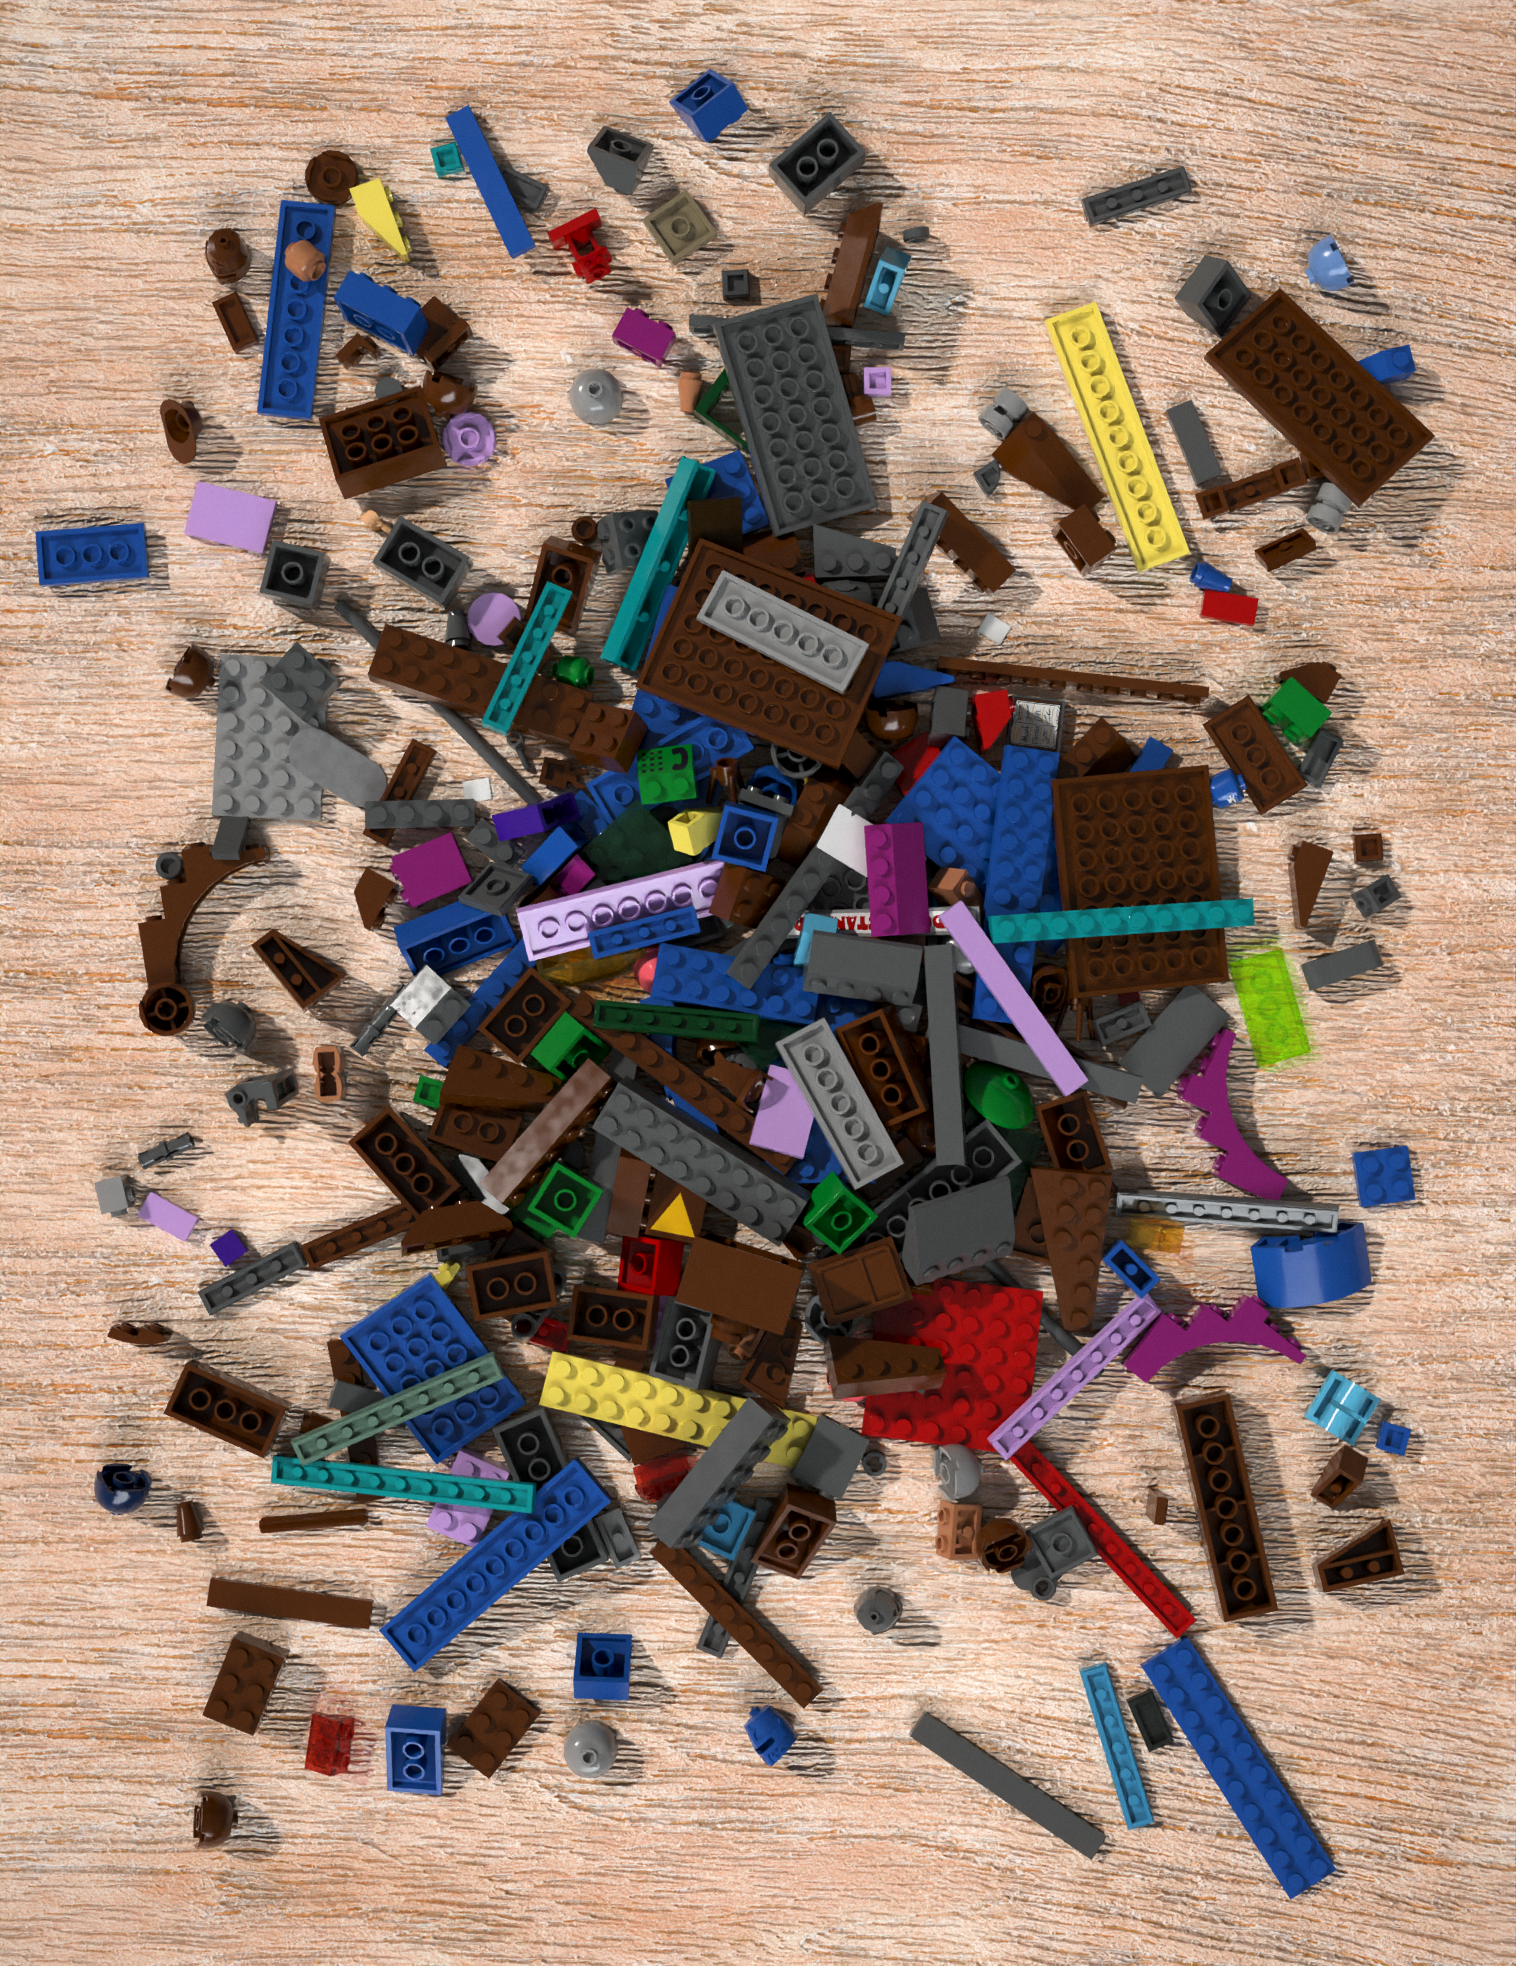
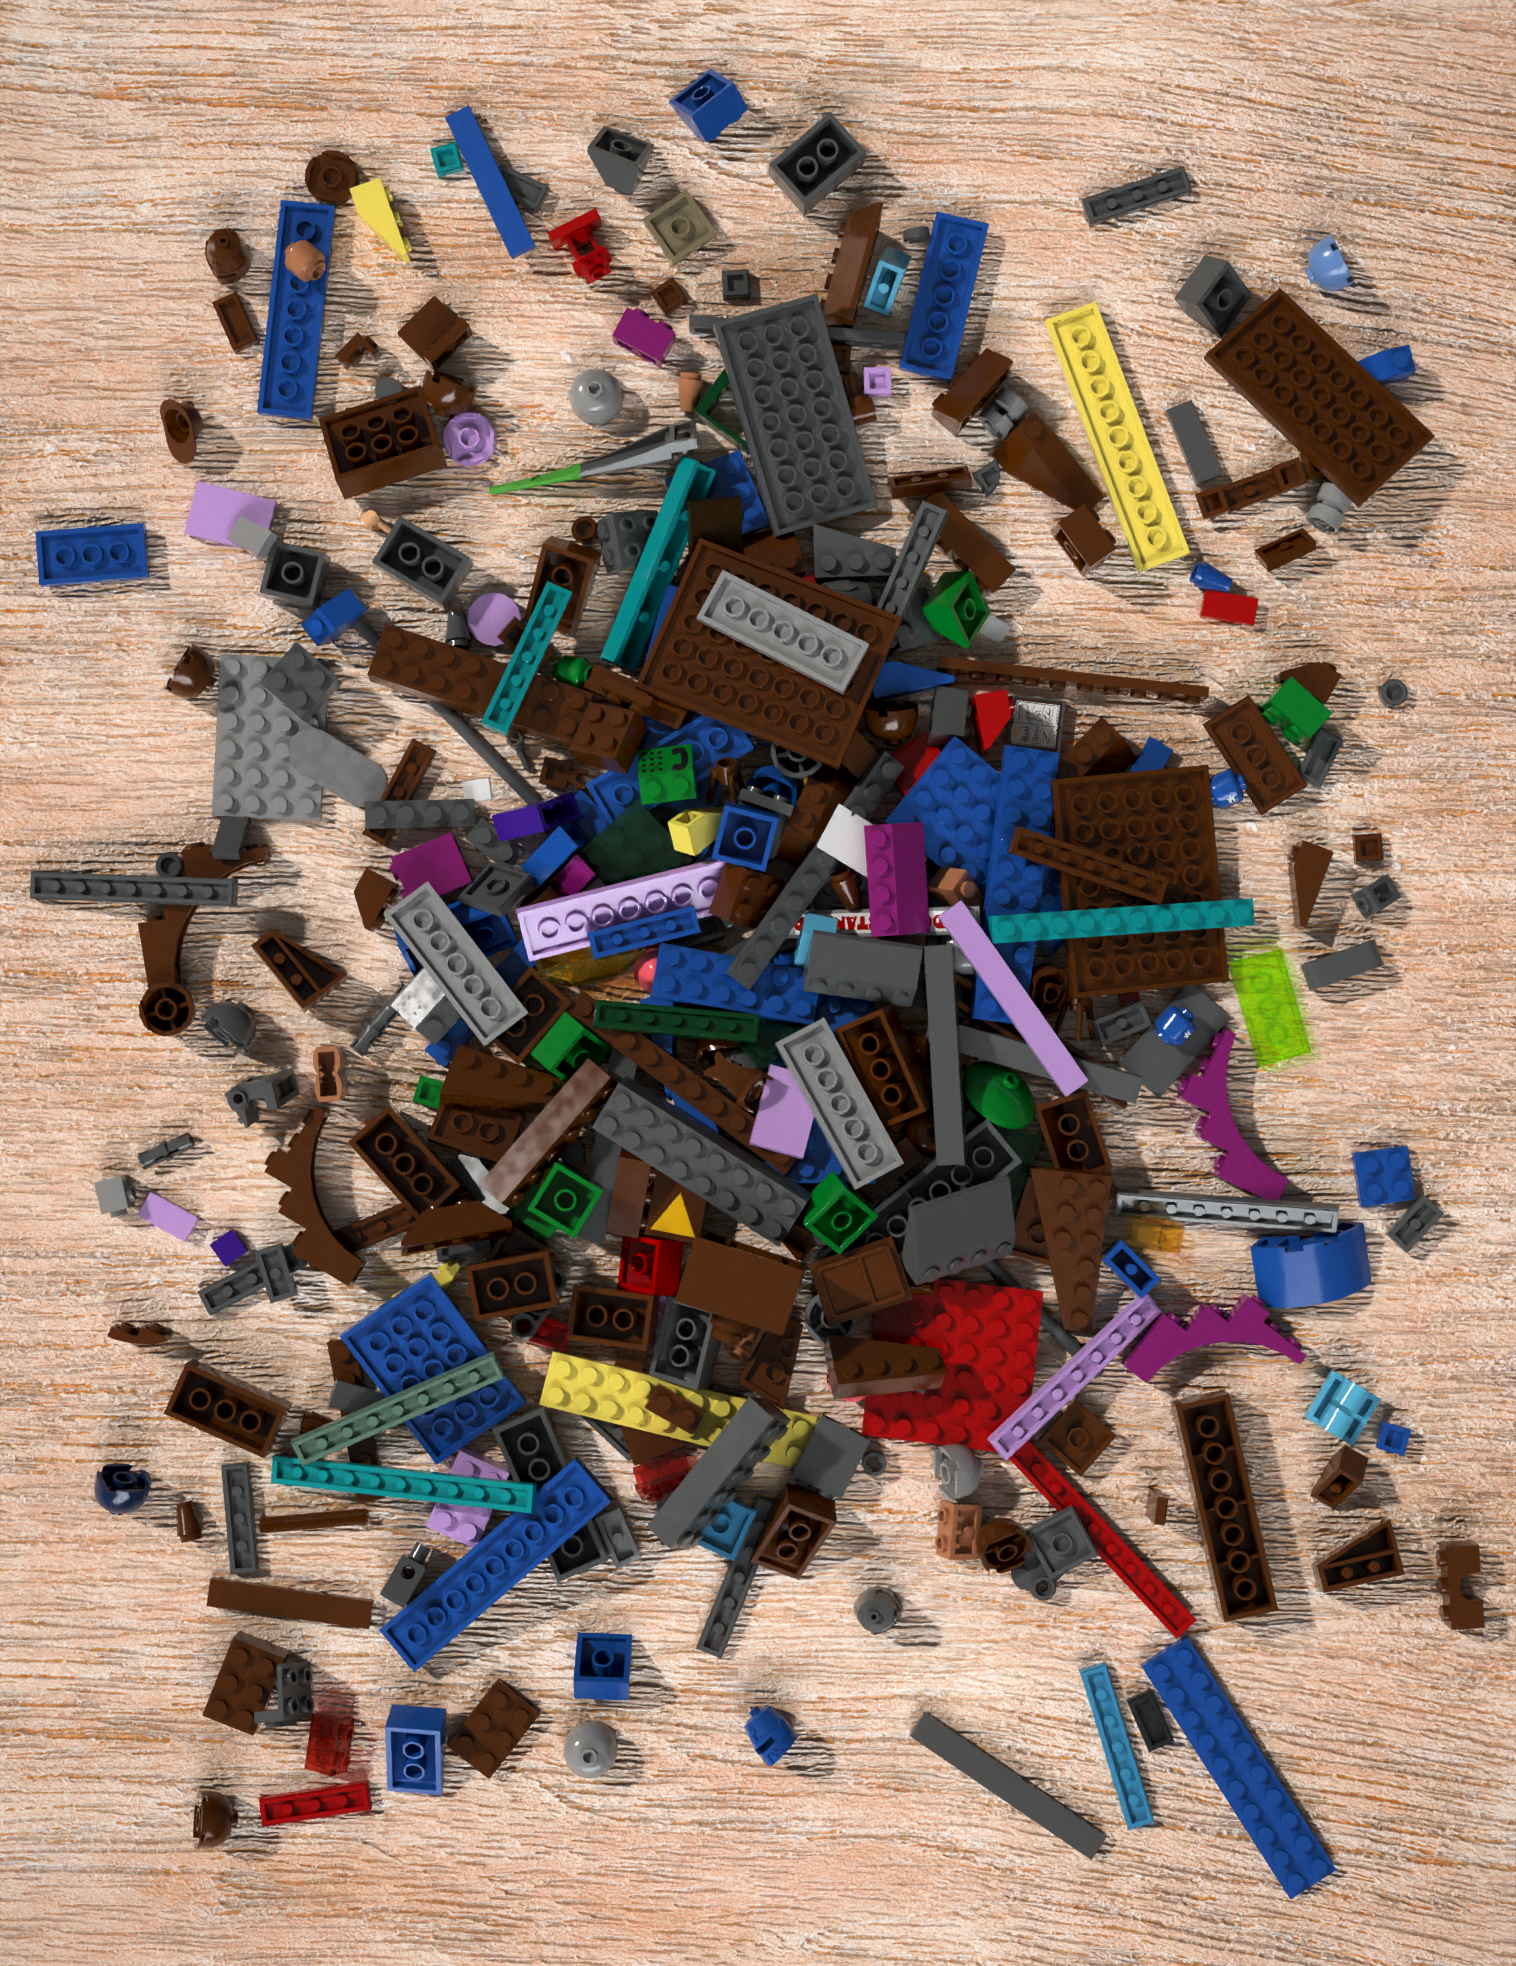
blue brick [333,270,429,356] -> none
reddish brown plate [649,1540,823,1709] -> none
light grey brick [894,1003,923,1033] -> none
none -> dark grey tile [30,871,238,907]
none -> dark grey tile [221,1461,260,1574]
none -> light grey tile [226,516,278,559]
none -> dark grey plate [254,1242,299,1304]
none -> dark grey bracket [254,1662,314,1728]
none -> red tile [259,1780,372,1827]
none -> reddish brown arch [264,1106,367,1286]
none -> blue slope [301,588,368,646]
none -> dark grey torso [380,1542,431,1608]
none -> light grey plate [383,881,529,1046]
none -> dark grey plate [489,420,698,495]
none -> reddish brown bracket [584,664,689,730]
none -> reddish brown plate [644,1383,706,1435]
none -> reddish brown tile [650,277,688,317]
none -> reddish brown cone [830,867,862,910]
none -> reddish brown tile [888,466,972,499]
none -> blue plate [899,211,989,382]
none -> green slope [922,571,990,648]
none -> reddish brown slope [931,348,1014,437]
none -> reddish brown plate [1007,826,1169,904]
none -> reddish brown plate [1039,1398,1116,1477]
none -> blue head [1155,1005,1196,1046]
none -> dark grey tile [1378,679,1408,707]
none -> dark grey plate [1385,1194,1444,1253]
none -> reddish brown arch [1436,1540,1485,1630]

